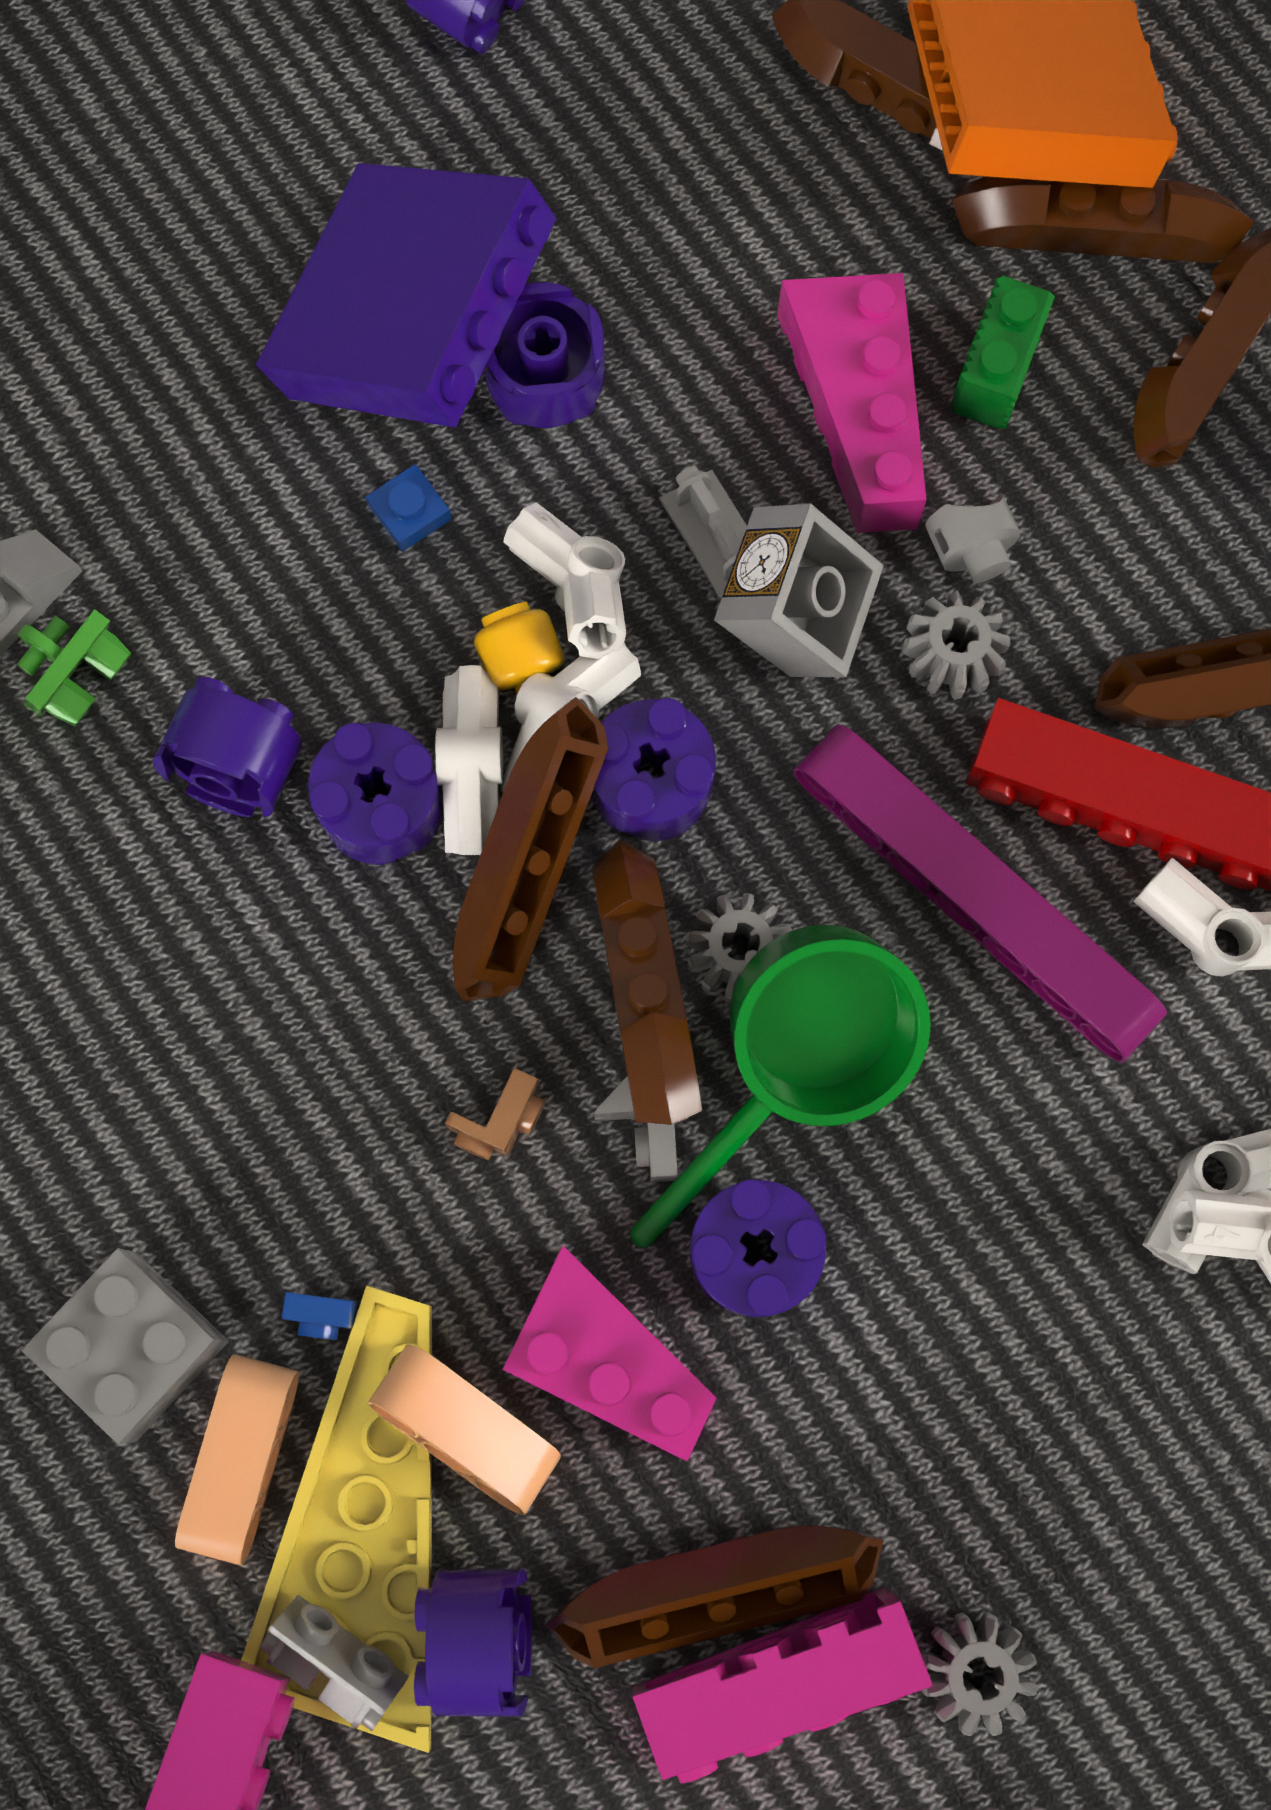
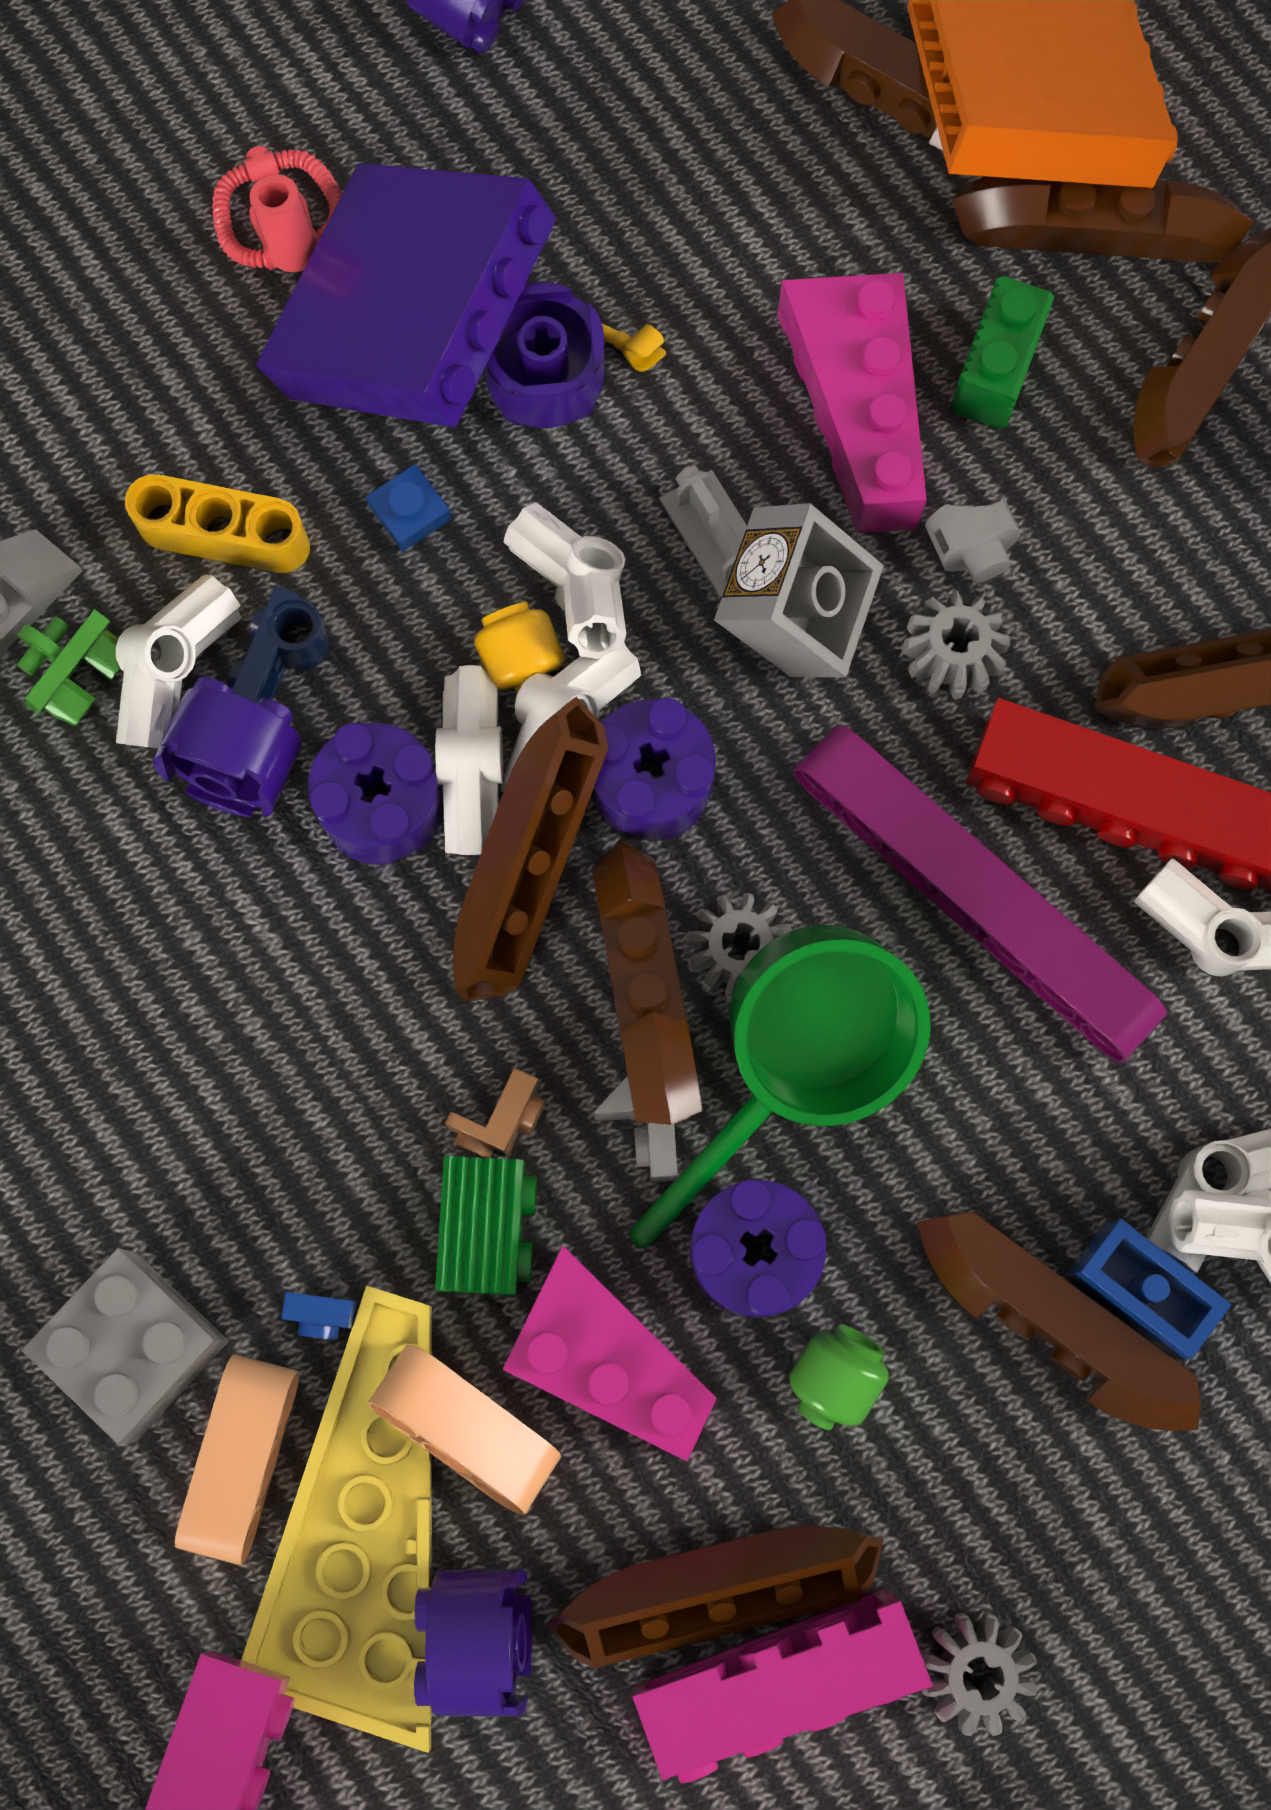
light grey hinge [259,1595,409,1731] -> none
none -> white piece [116,575,241,748]
none -> yellow beam [125,474,310,573]
none -> coral piece [212,146,343,273]
none -> dark blue plate [227,586,330,703]
none -> green brick [435,1156,537,1296]
none -> yellow hand [602,323,666,372]
none -> bright green head [789,1324,889,1430]
none -> reddish brown brick [917,1212,1201,1431]
none -> blue brick [1065,1218,1232,1359]

